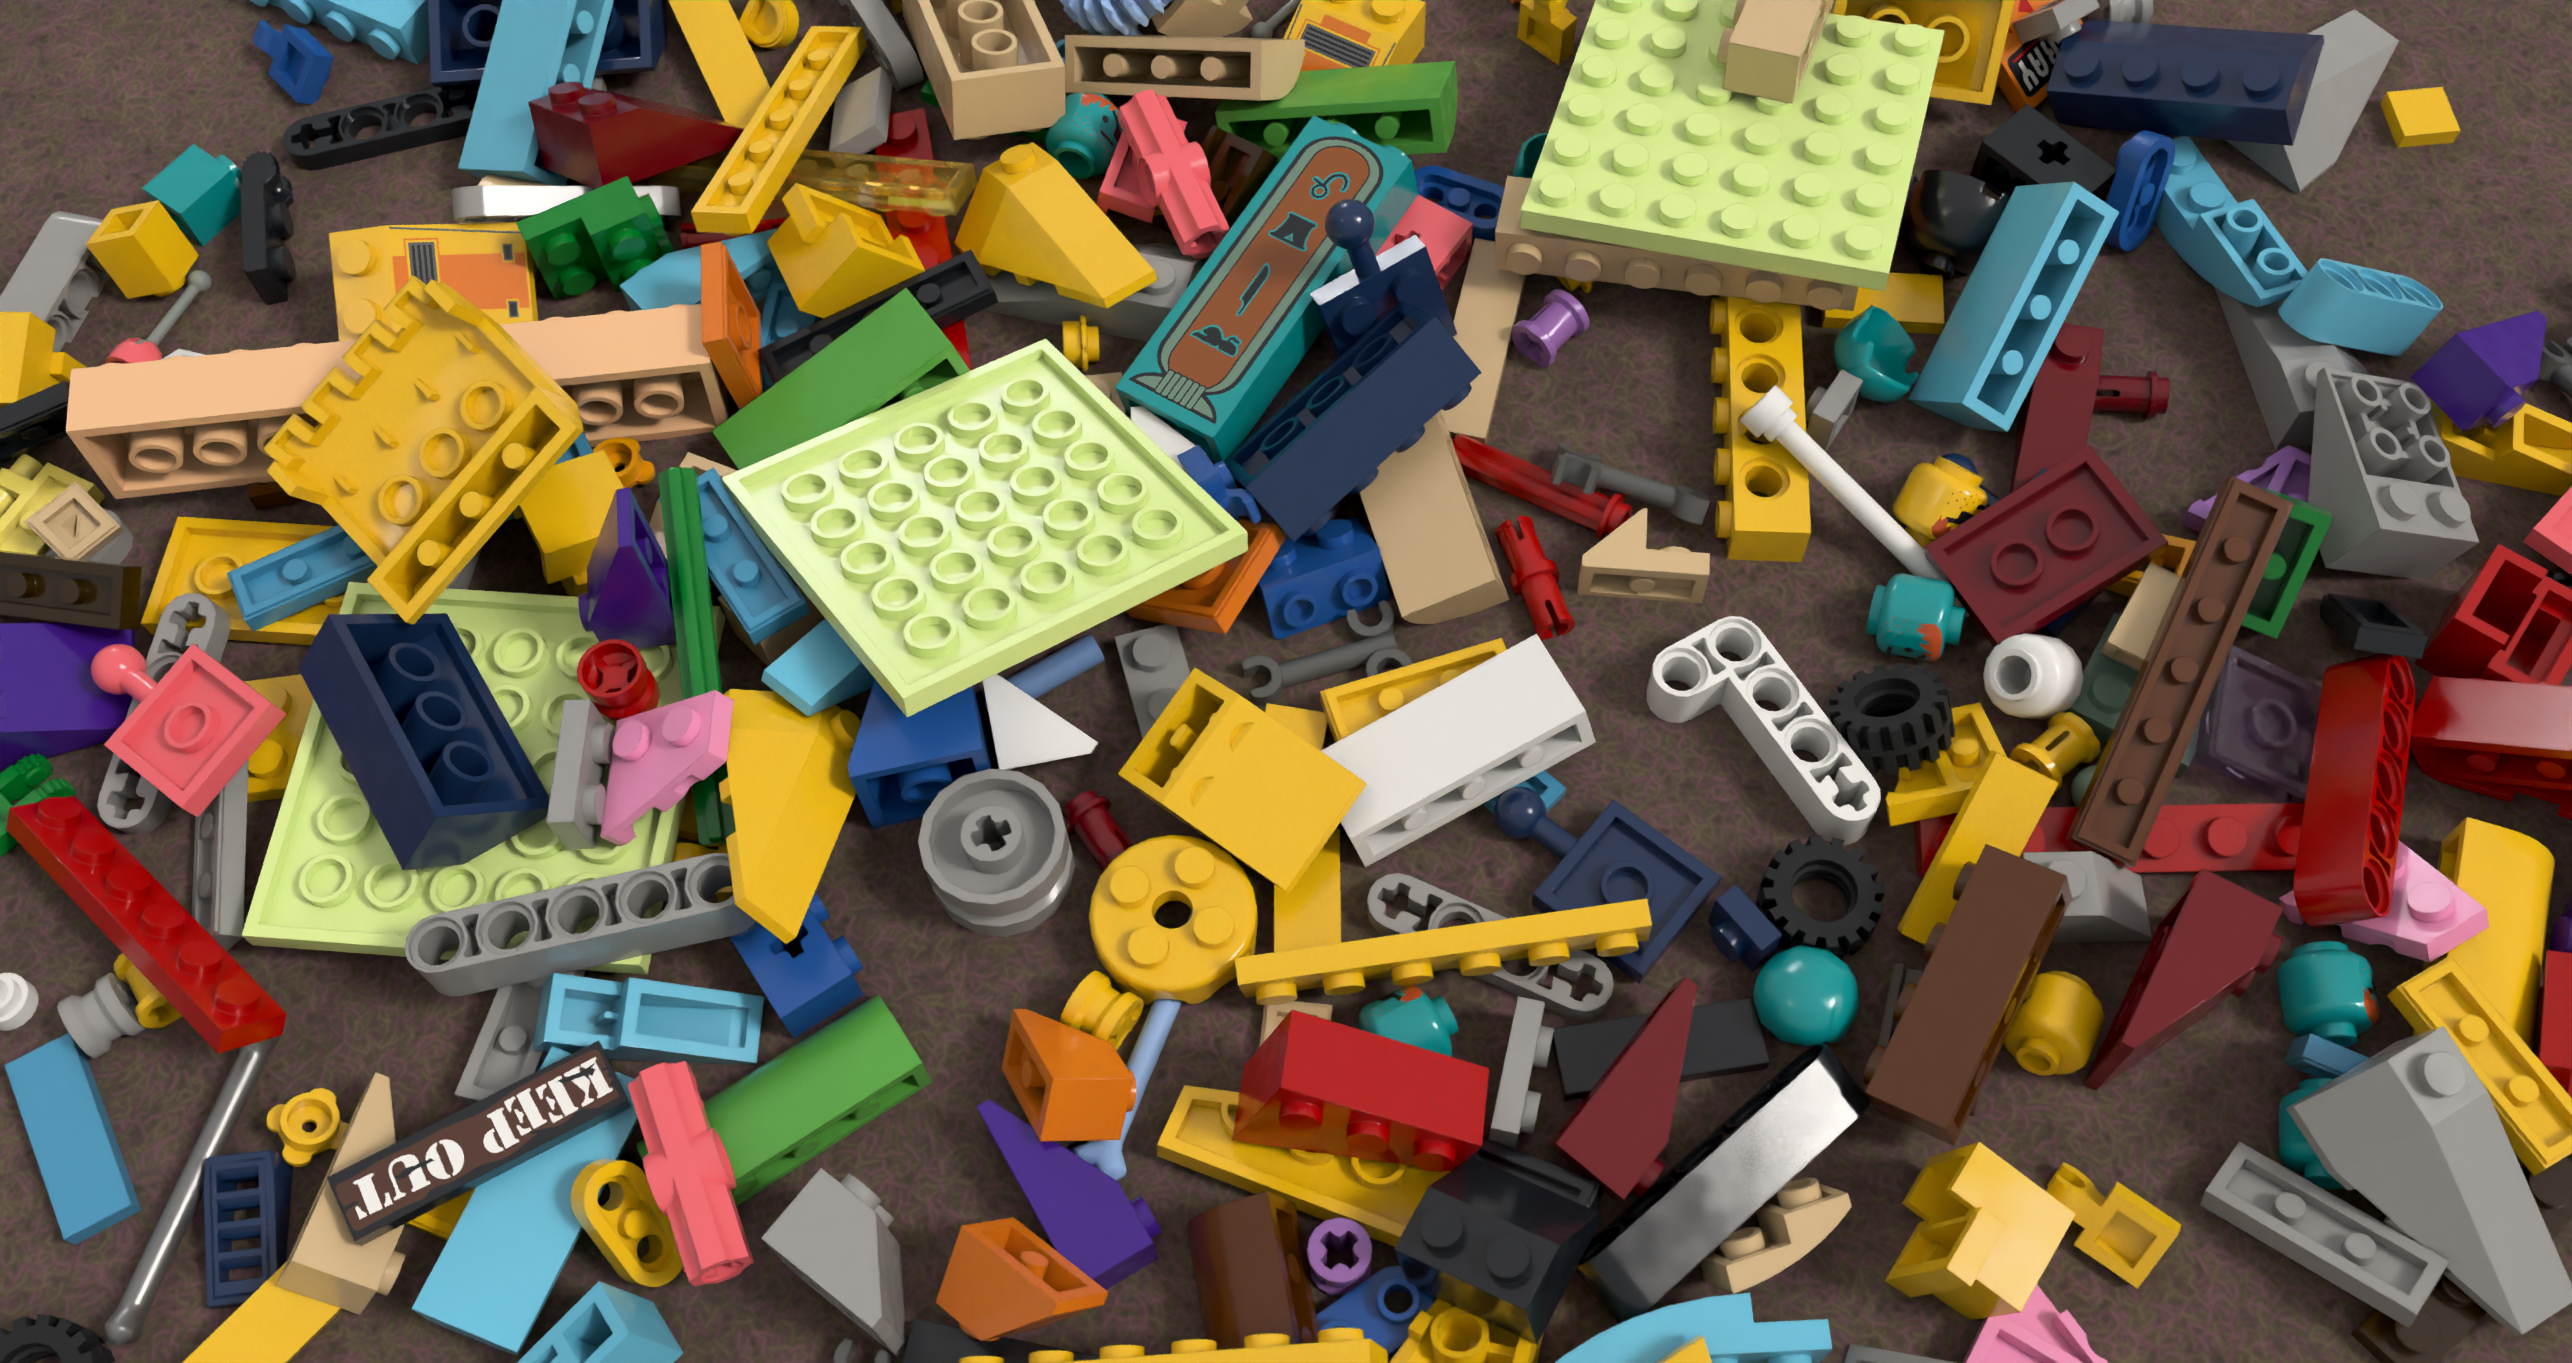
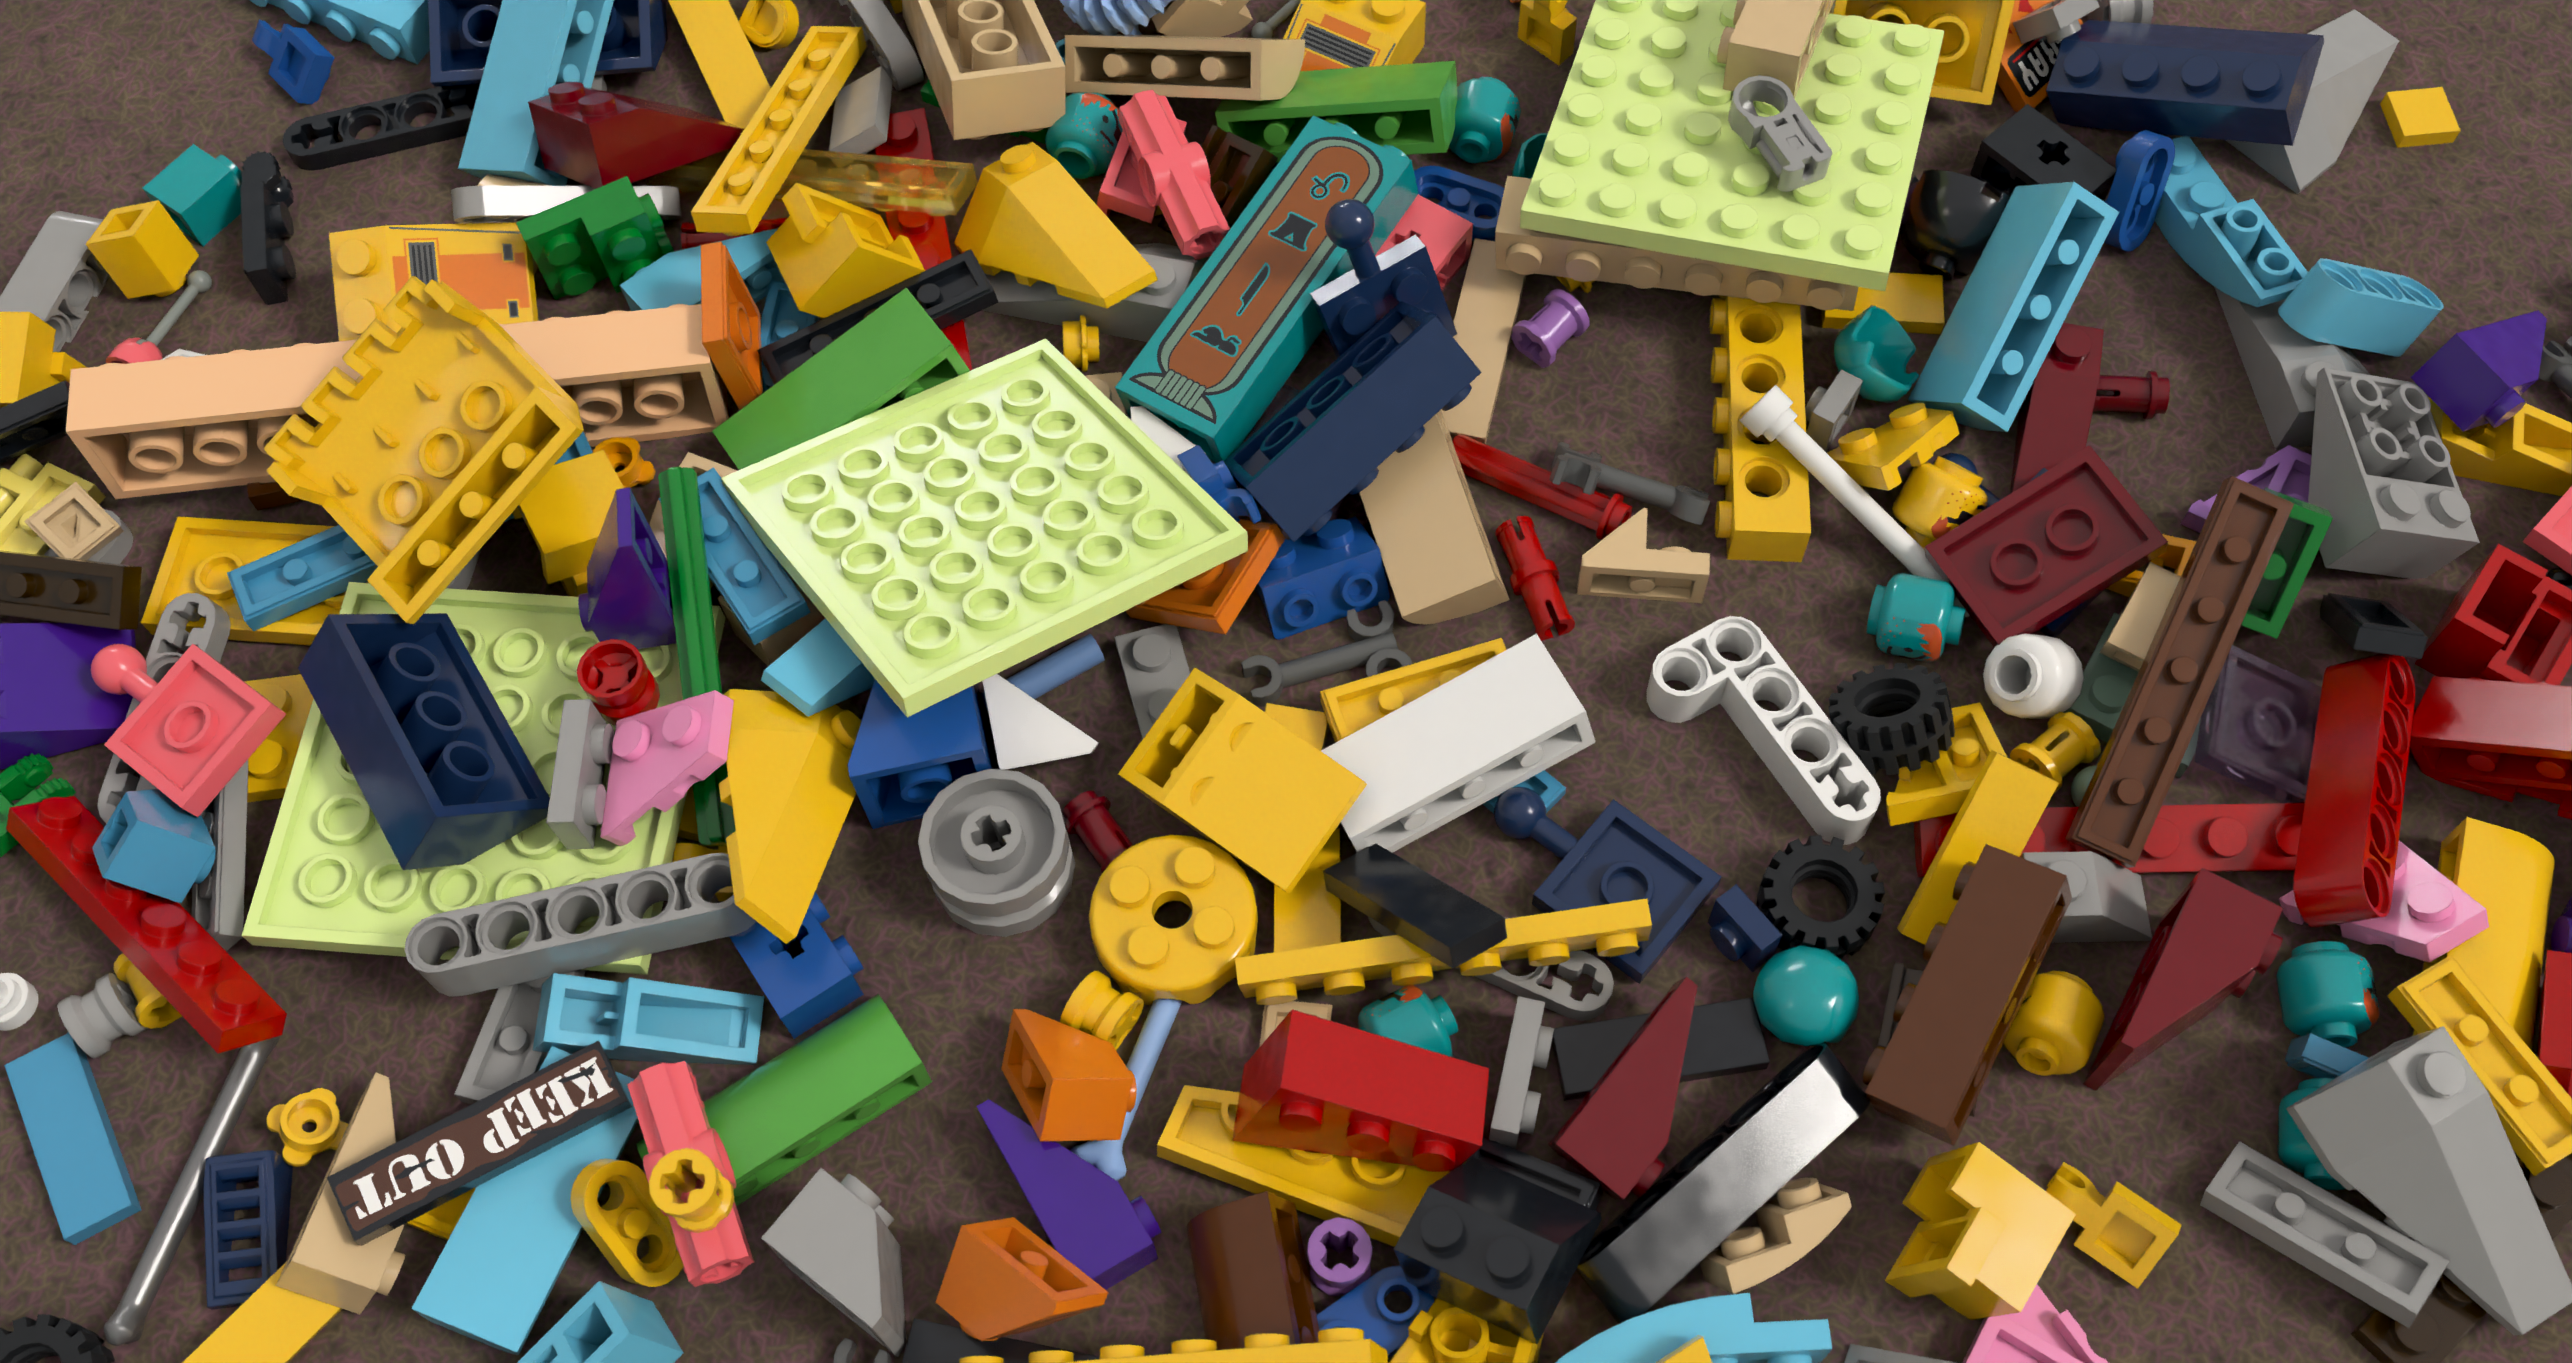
none -> dark azure slope [92,789,216,903]
none -> yellow bush [649,1148,734,1233]
none -> black tile [1323,843,1507,968]
none -> teal head [1449,77,1521,163]
none -> light grey piece [1728,75,1832,192]
none -> yellow wing [1827,403,1960,491]

